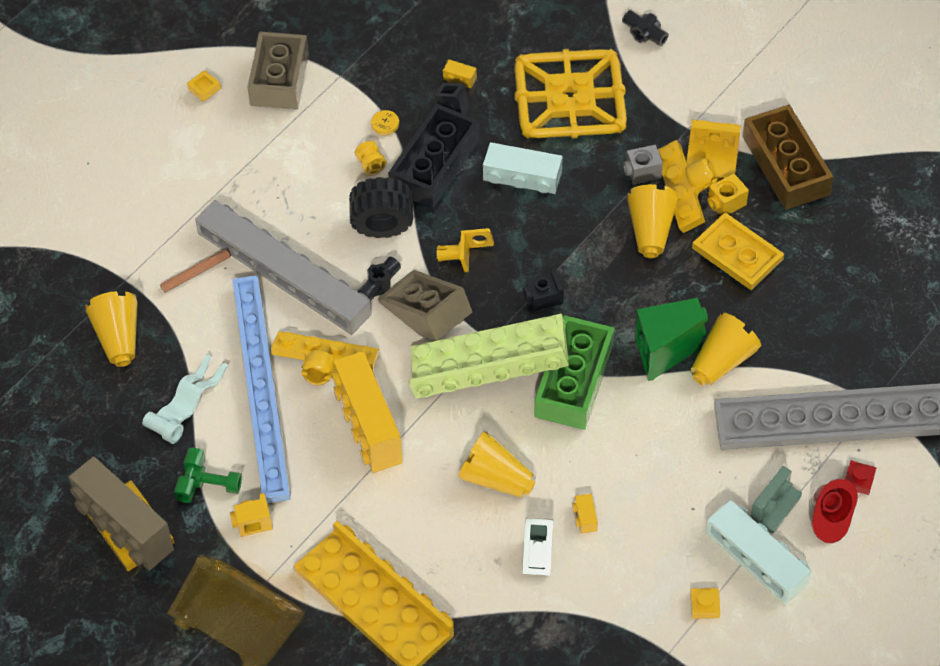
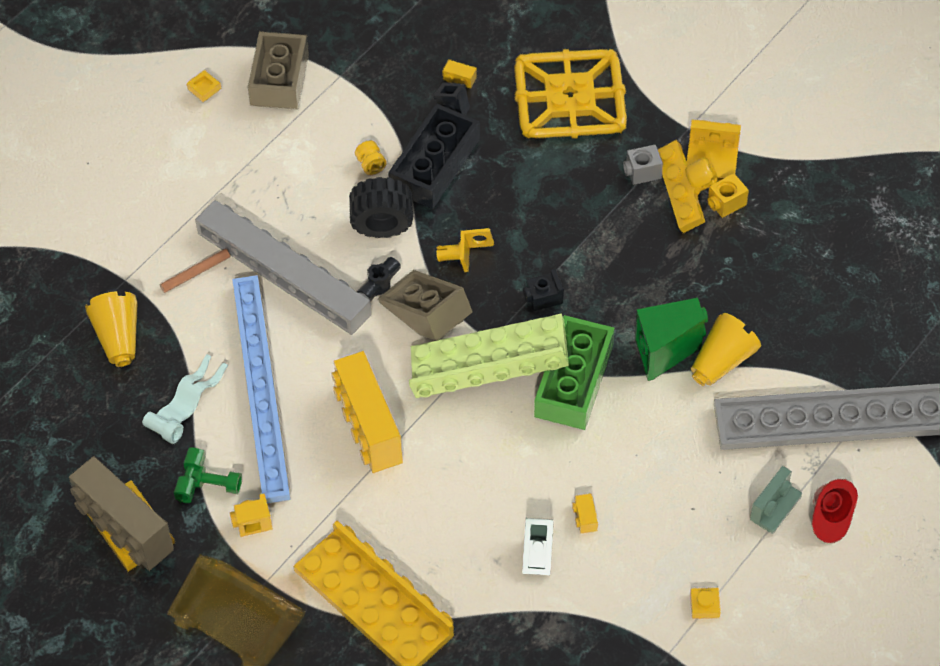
yellow plate [271,331,379,386] -> none
yellow piece [371,110,399,135] -> none
yellow cone [458,431,536,498] -> none
light aqua brick [483,142,562,194] -> none
black axle [622,10,669,47] -> none
yellow cone [627,184,678,258] -> none
yellow plate [692,213,784,290] -> none
light aqua brick [706,500,811,605] -> none
pearl gold brick [742,104,833,210] -> none
red plate [845,460,877,495] -> none

